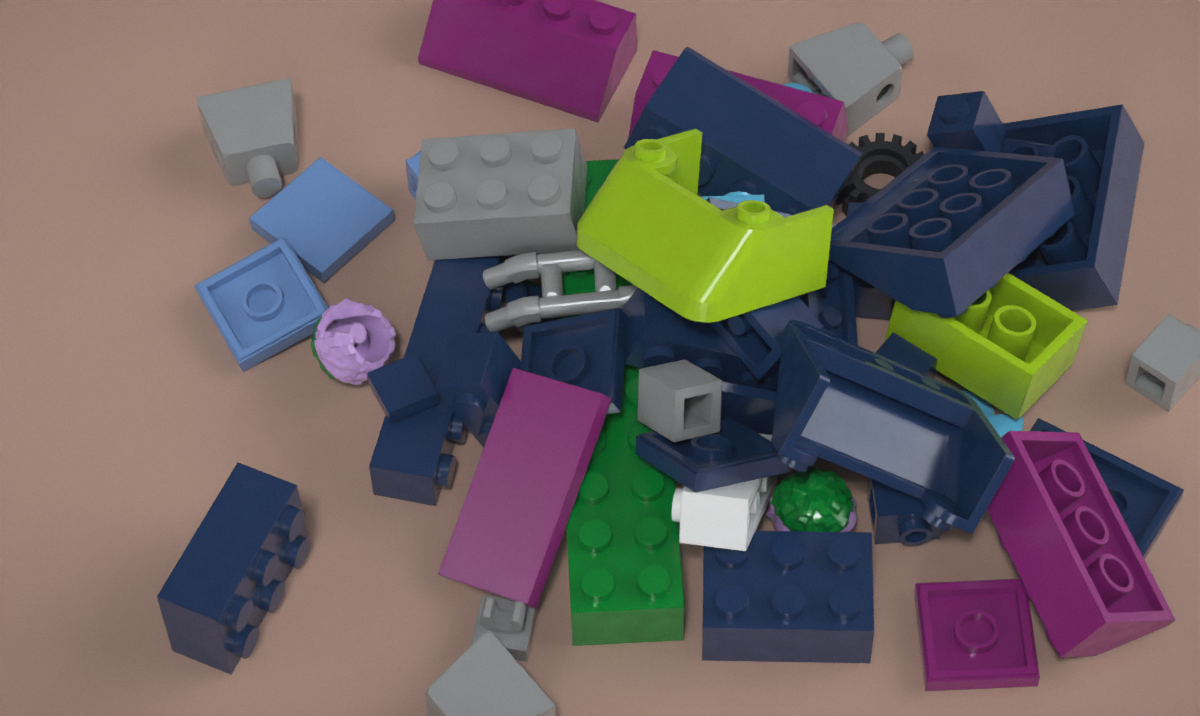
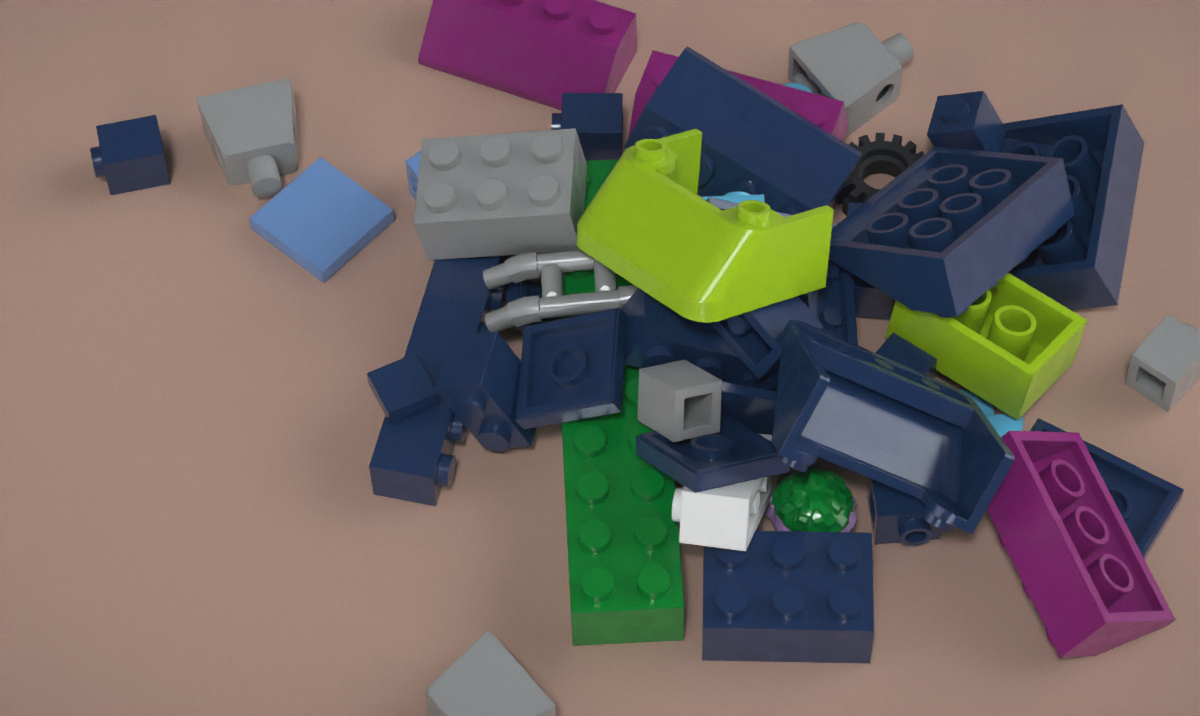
dark blue brick [157,462,310,675] -> none
medium blue tile [194,236,329,372] -> none
lavender piece [310,298,396,385] -> none
magenta tile [438,368,612,609] -> none
light grey tile [471,595,537,662] -> none
magenta tile [914,579,1040,691] -> none
none -> dark blue brick [90,115,170,195]
none -> dark blue brick [551,93,623,161]

